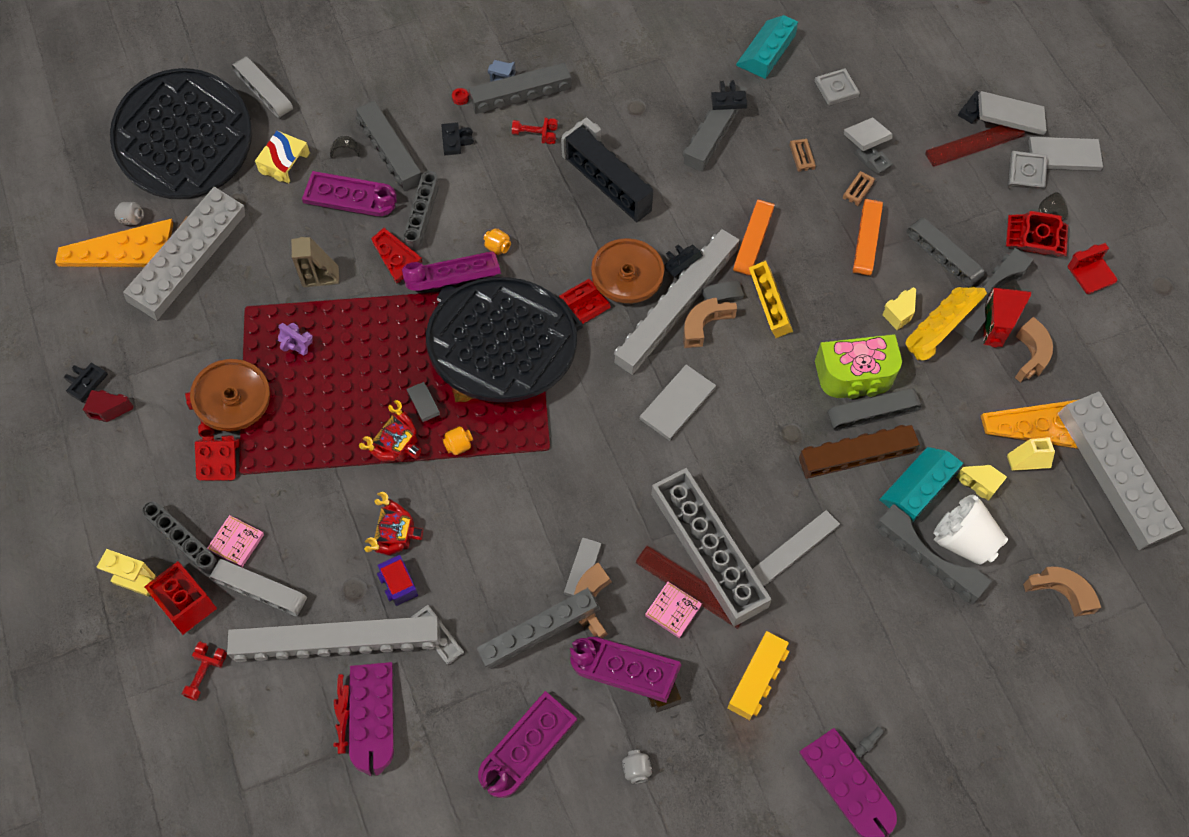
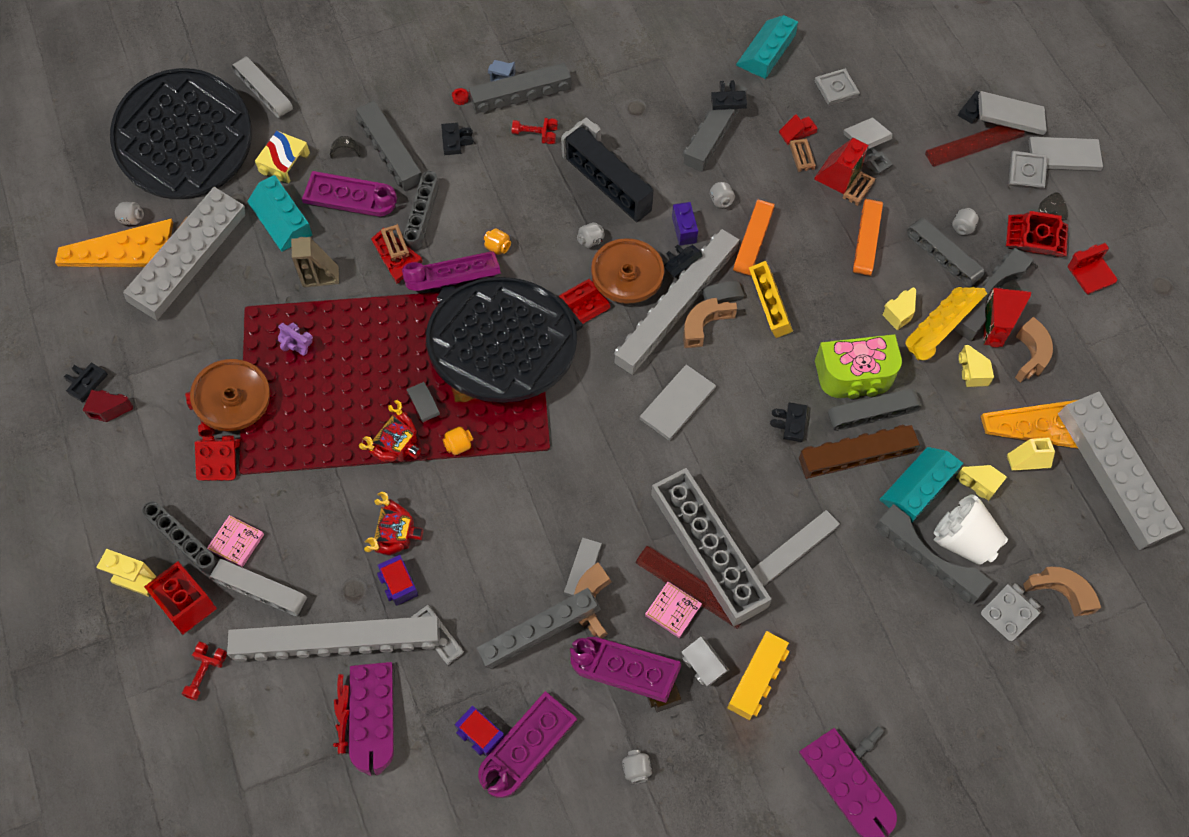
none -> teal slope [247,175,313,252]
none -> medium nougat tile [381,224,410,261]
none -> brick [455,705,505,757]
none -> light grey head [577,222,605,248]
none -> dark purple brick [672,202,698,246]
none -> light grey brick [682,636,730,686]
none -> light grey head [709,182,735,208]
none -> black hinge [770,402,808,442]
none -> red slope [779,114,818,145]
none -> red slope [814,138,869,194]
none -> light grey head [952,208,979,235]
none -> light yellow slope [959,345,994,387]
none -> light grey bracket [981,583,1042,641]

